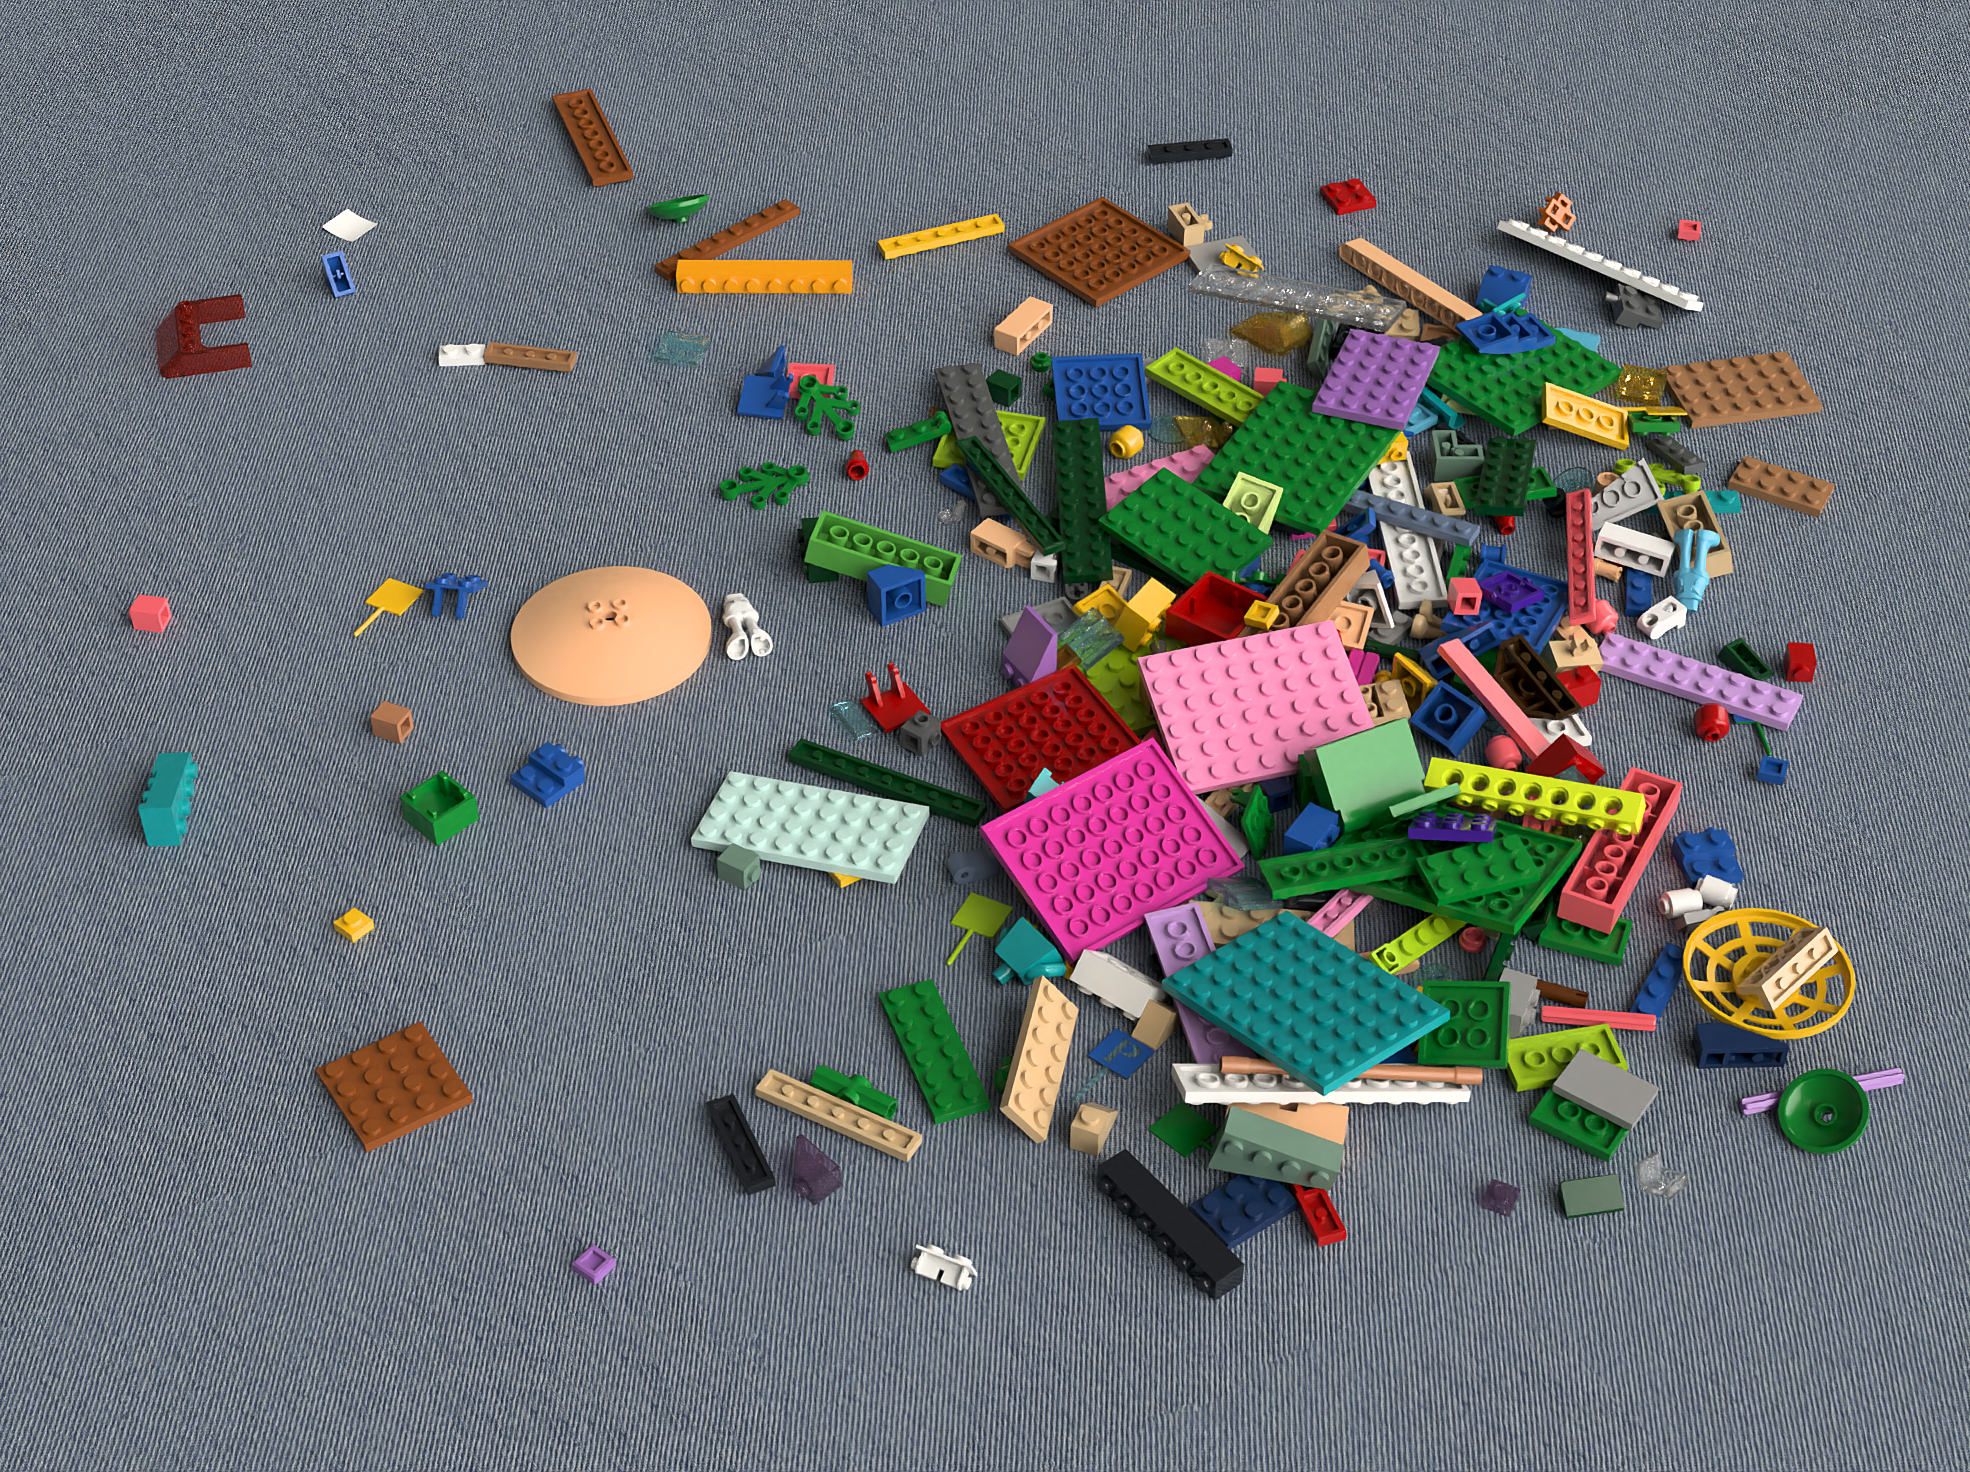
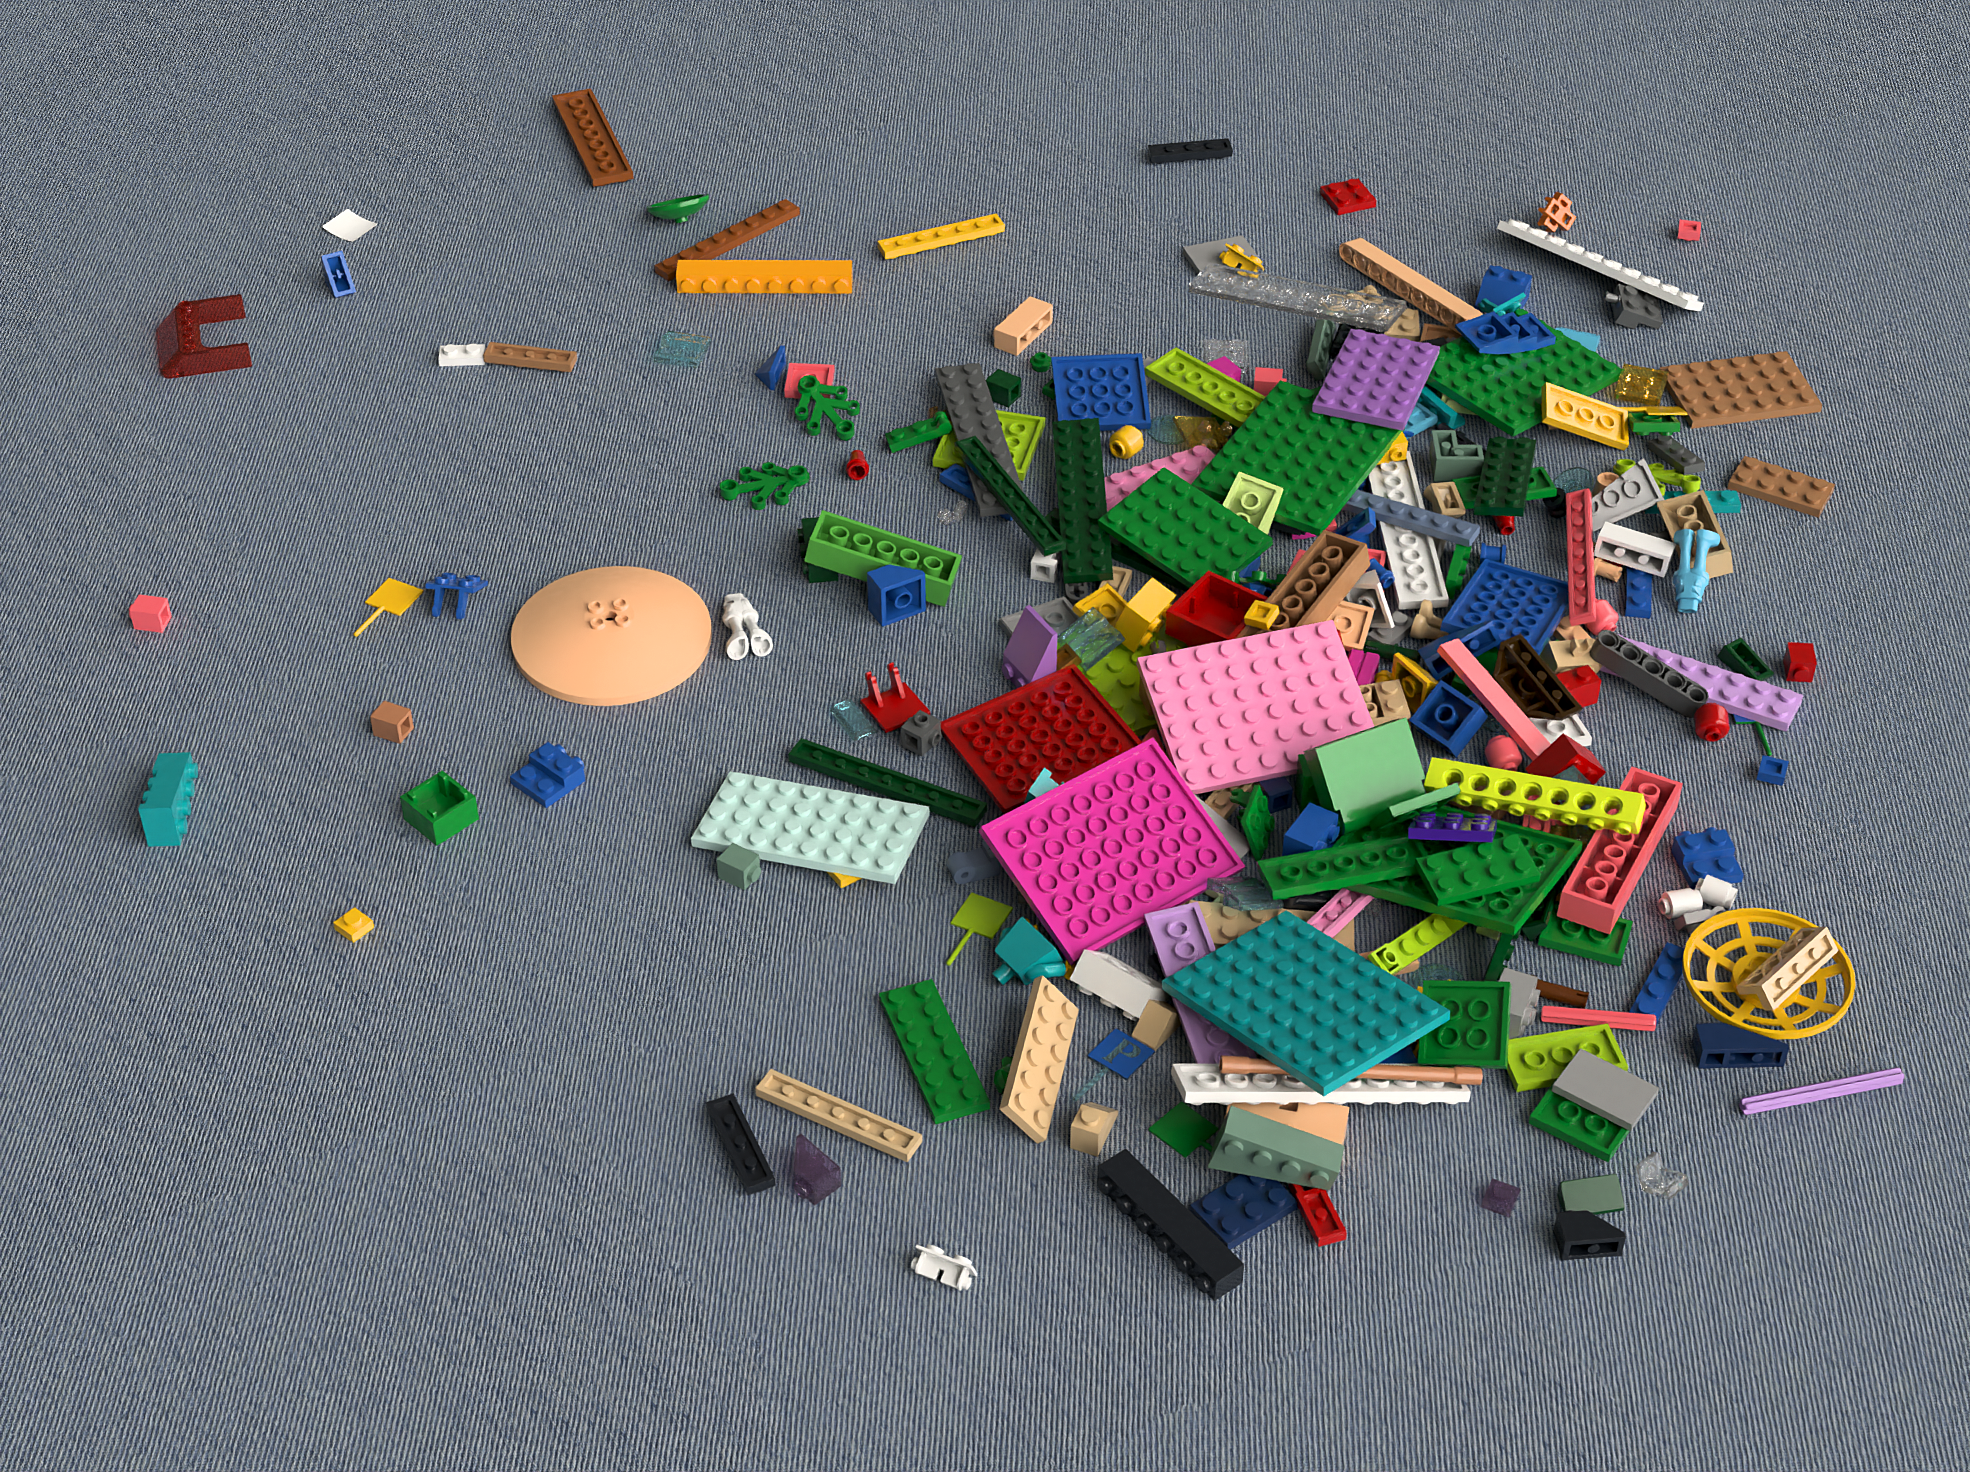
dark orange plate [315,1021,473,1153] -> none
medium lavender tile [572,1244,616,1285] -> none
blue plate [737,372,794,420] -> none
green piece [810,1065,898,1120] -> none
light nougat hinge [970,518,1037,569] -> none
dark orange plate [1008,197,1191,307] -> none
tan brick [1167,202,1212,247] -> none
clear yellow slope [1230,312,1313,356] -> none
coral brick [1447,578,1482,615] -> none
coral plate [1459,927,1487,953] -> none
dark purple plate [1477,570,1545,613] -> none
white leg [1637,596,1687,639] -> none
green dish [1778,1068,1870,1155] -> none
none -> black slope [1553,1210,1626,1261]
none -> dark grey beam [1589,630,1709,718]

